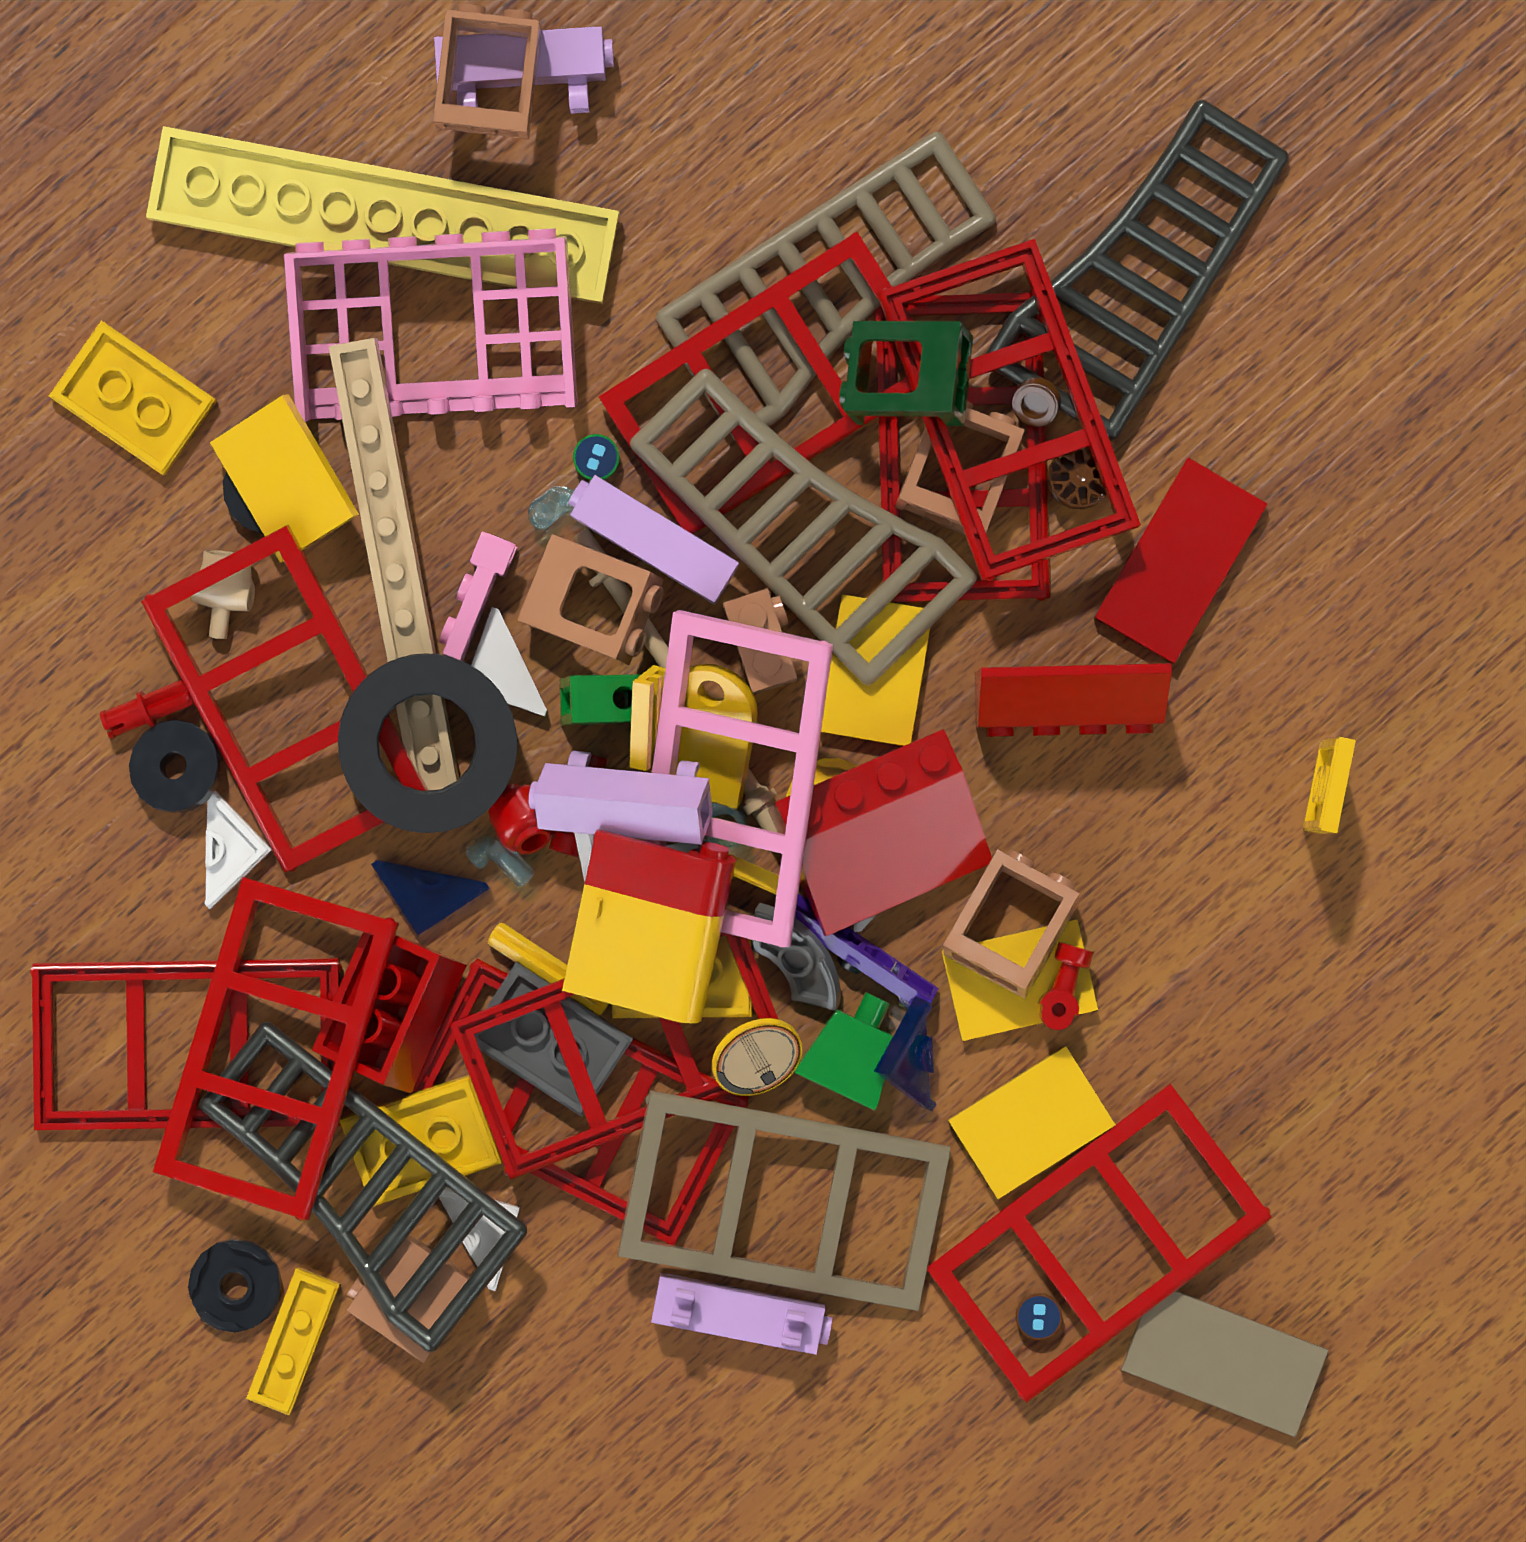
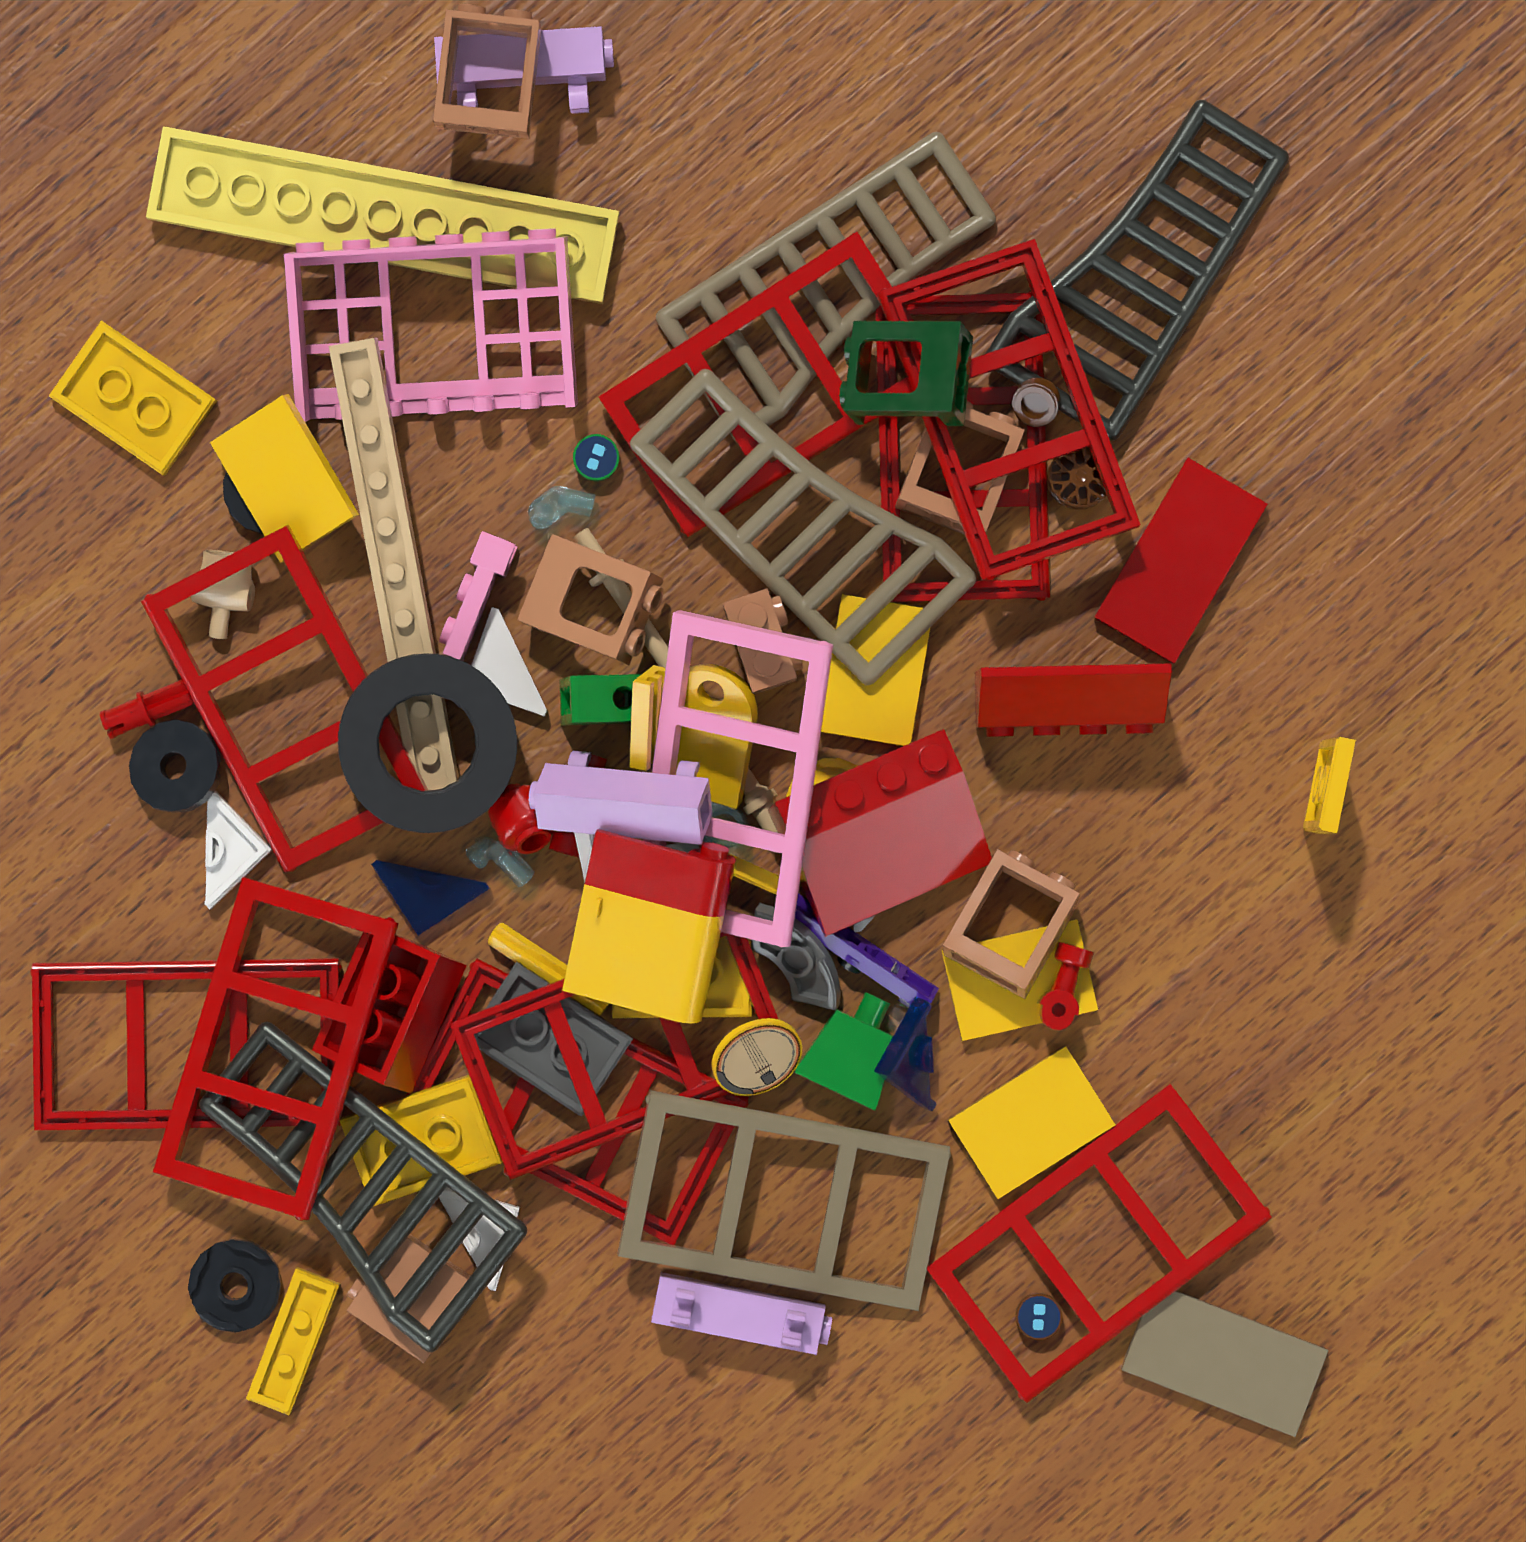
lavender brick [568,475,739,605] -> none

